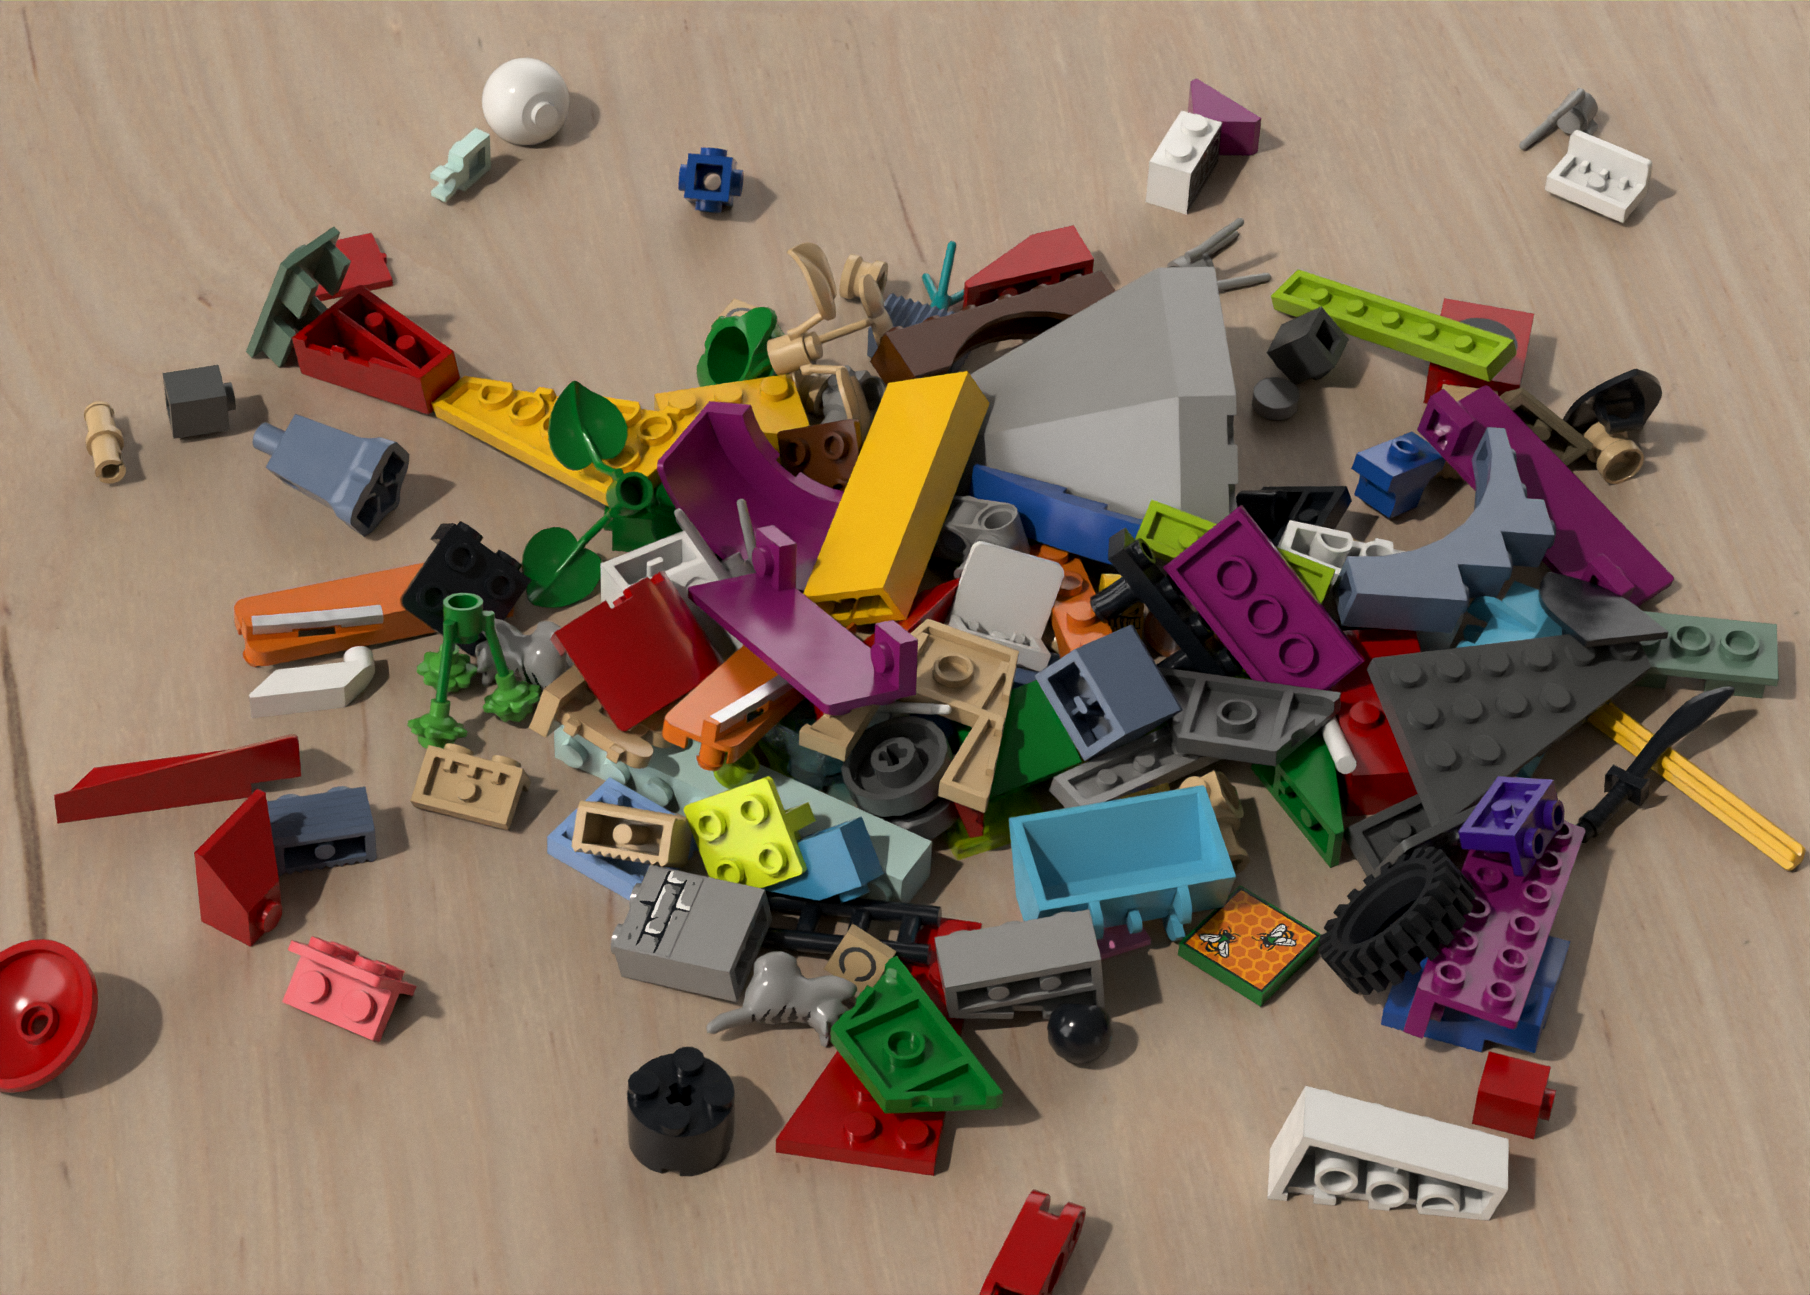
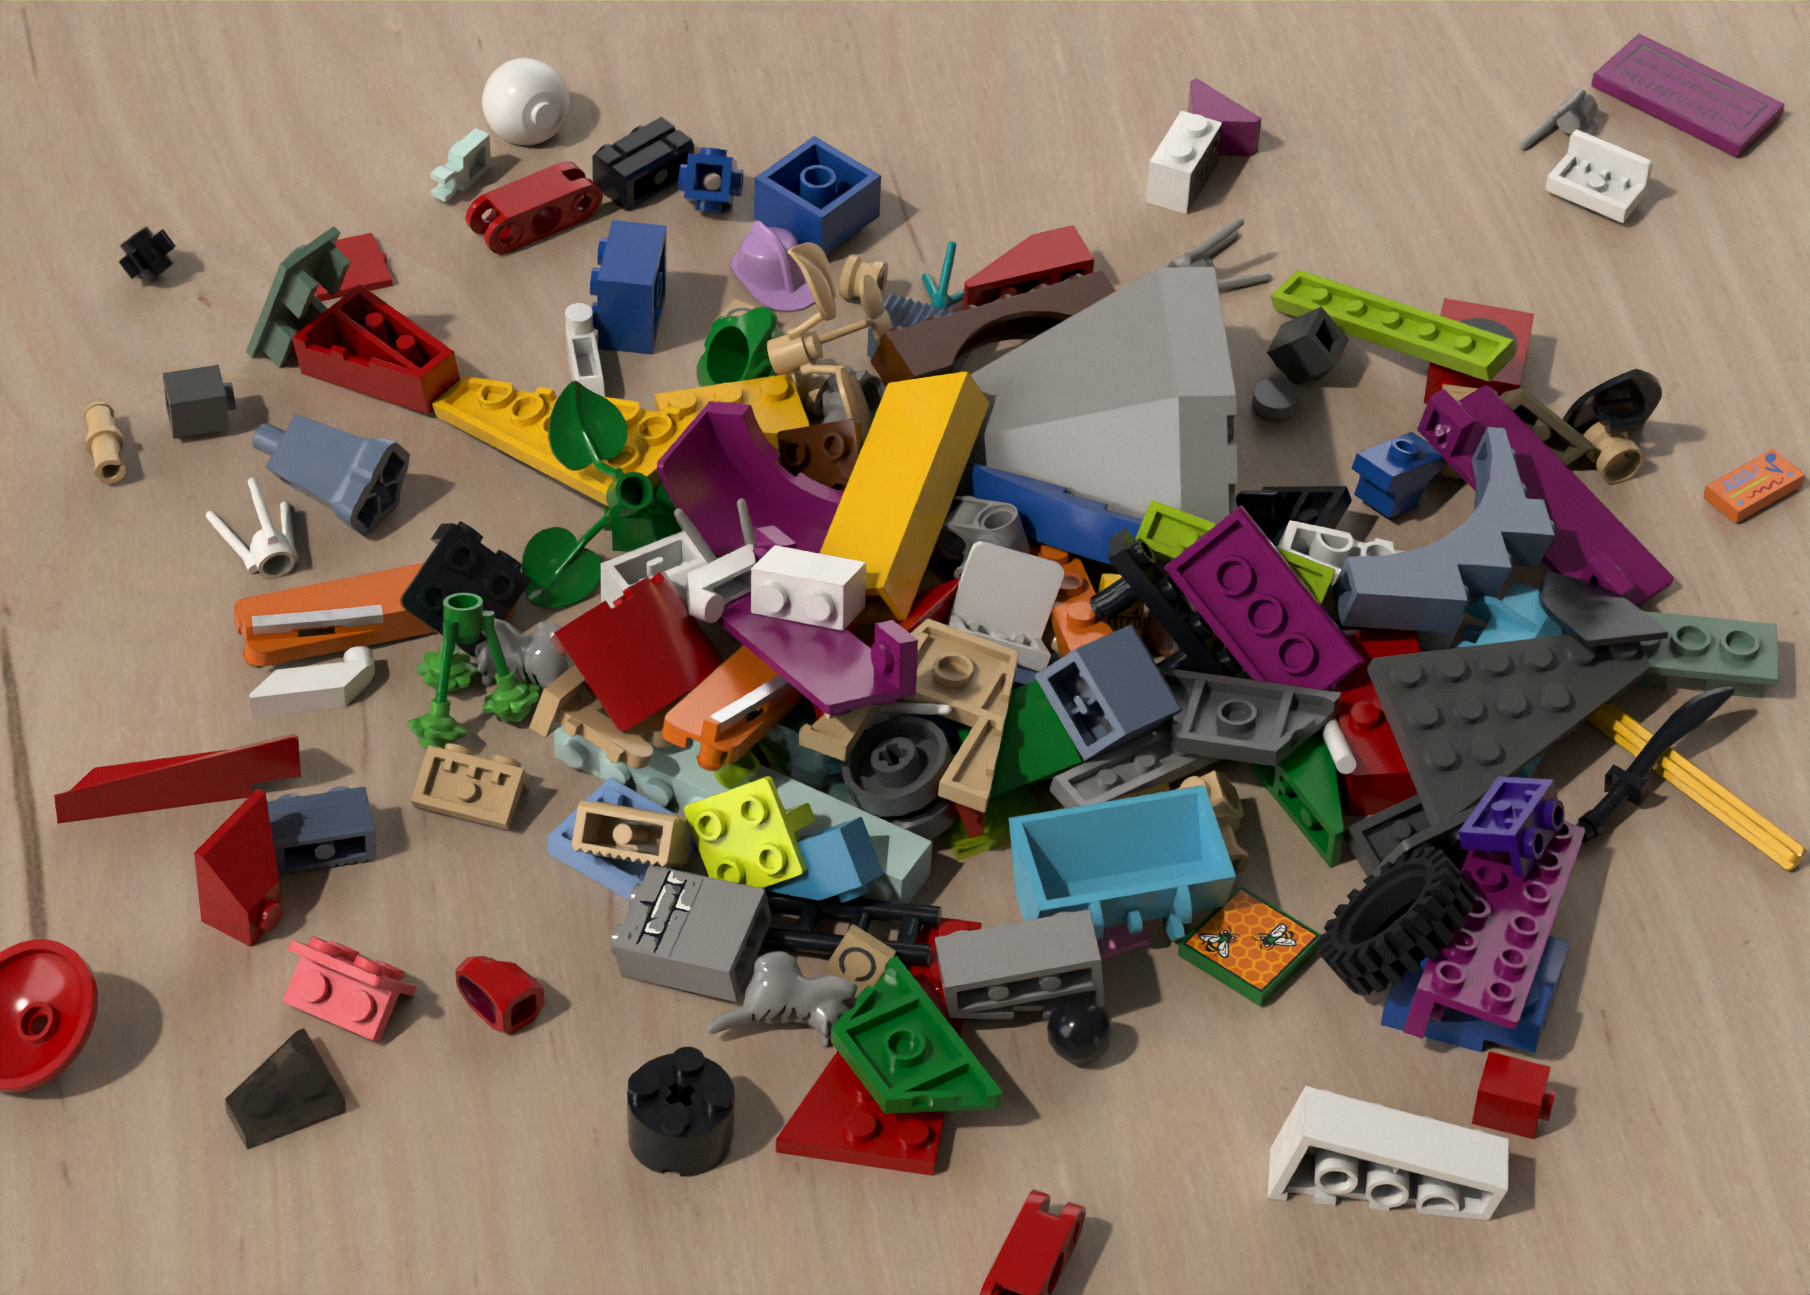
none -> black gear [119,226,176,282]
none -> white plant [206,477,299,579]
none -> clear smoke wing [225,1028,346,1150]
none -> red rock [455,956,545,1036]
none -> red piece [465,161,603,254]
none -> white piece [565,303,605,397]
none -> blue brick [590,220,667,355]
none -> black brick [592,117,694,211]
none -> white piece [687,544,756,623]
none -> lavender piece [731,221,815,312]
none -> white brick [751,545,866,631]
none -> blue brick [754,136,881,255]
none -> magenta tile [1591,34,1785,158]
none -> orange tile [1703,448,1805,524]

